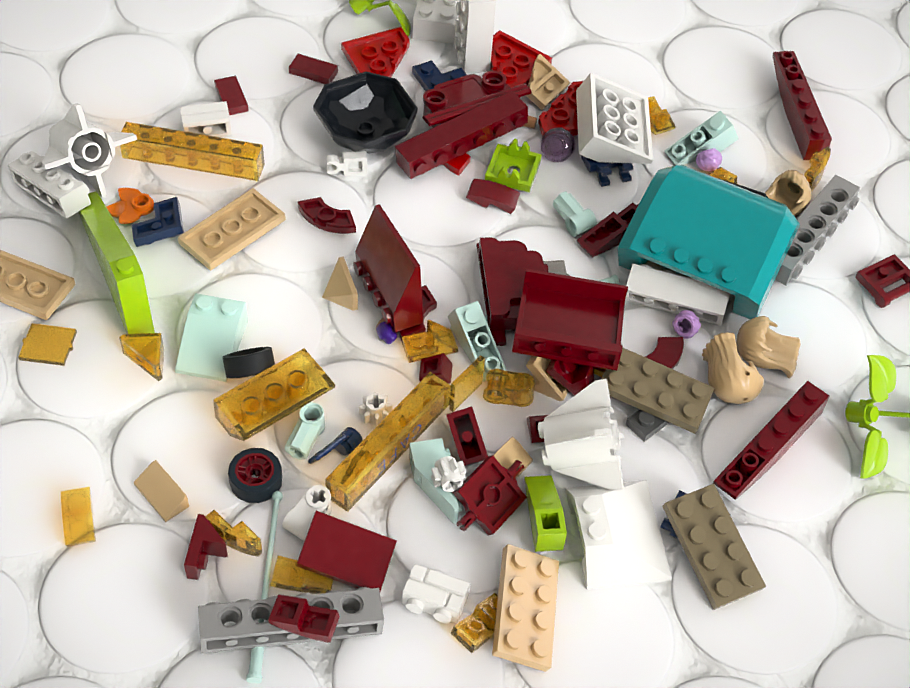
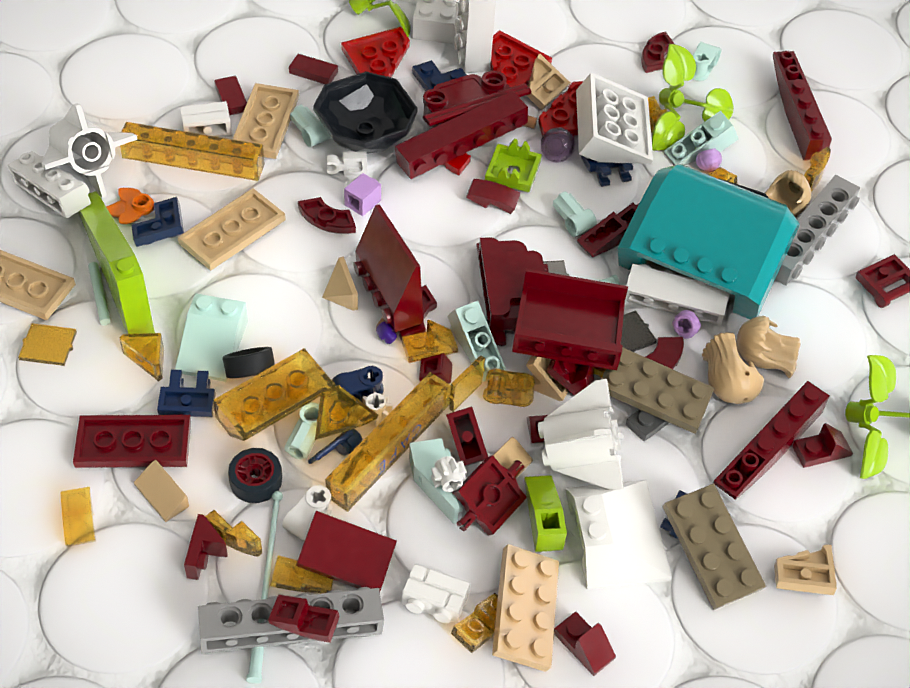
none -> dark red plate [73,415,191,468]
none -> light aqua bar [88,262,111,326]
none -> dark blue plate [157,369,216,417]
none -> tan plate [230,83,299,159]
none -> light aqua piece [290,104,331,147]
none -> clear yellow slope [315,385,379,440]
none -> dark blue piece [331,366,384,408]
none -> lavender brick [344,173,381,216]
none -> dark red slope [554,611,616,676]
none -> clear smoke piece [621,310,657,352]
none -> dark red tile [641,31,675,73]
none -> lime plant [652,44,734,151]
none -> light aqua piece [692,42,722,81]
none -> tan wing [774,544,837,595]
none -> dark red slope [792,423,853,468]

